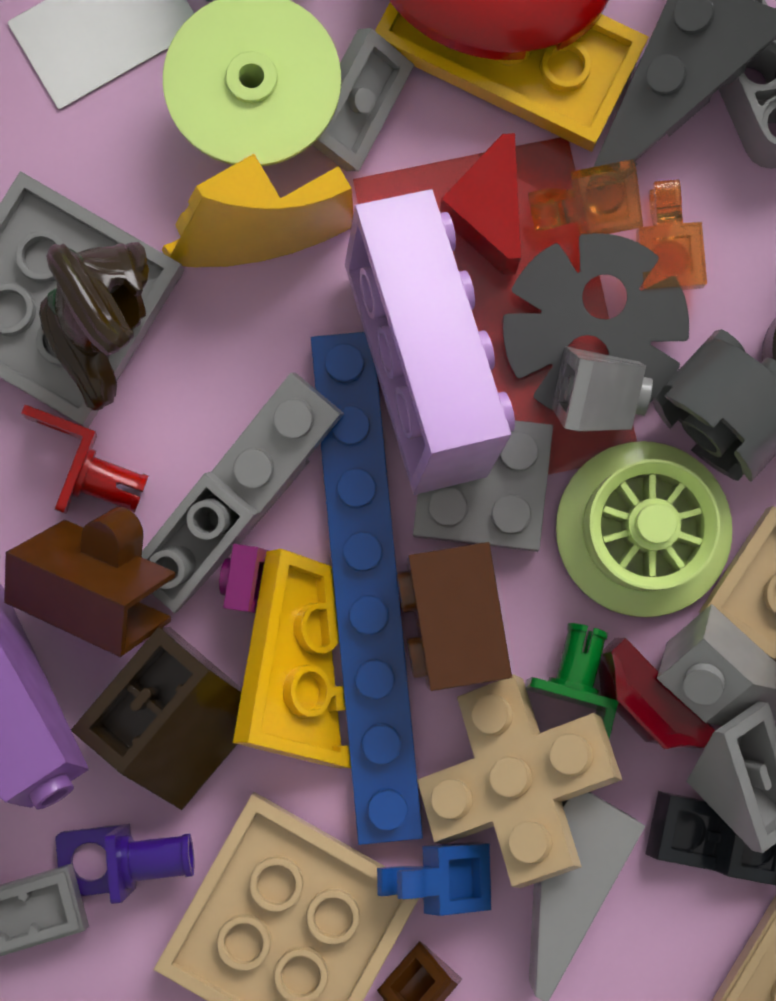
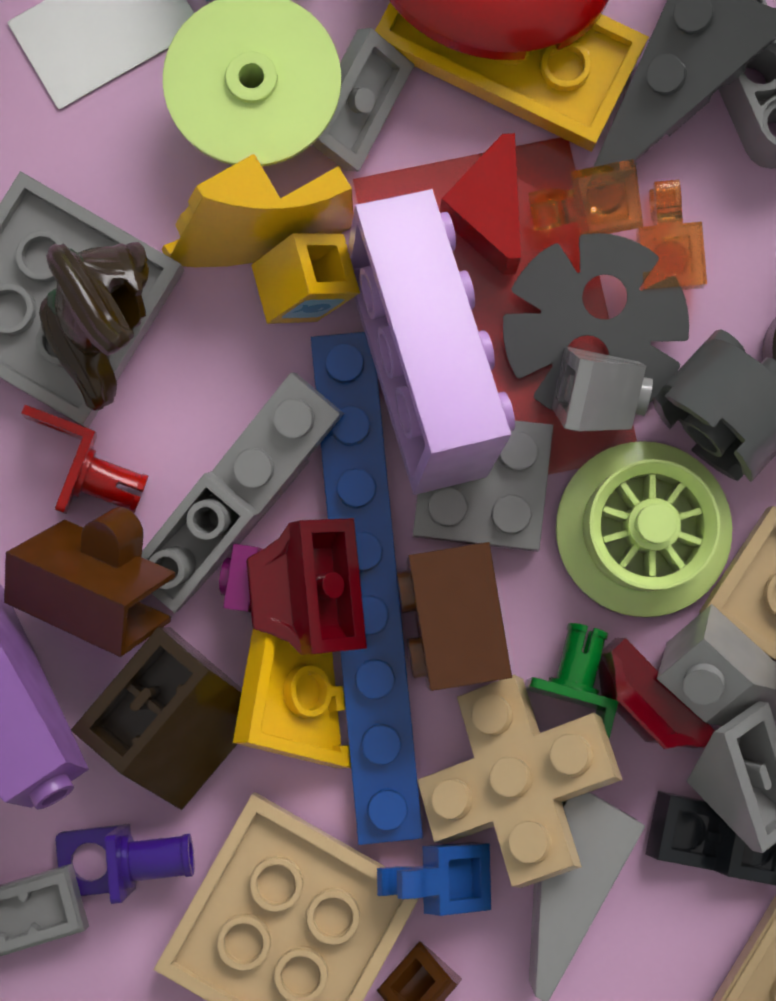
none -> dark red slope [246,518,367,655]
none -> yellow brick [251,233,360,324]

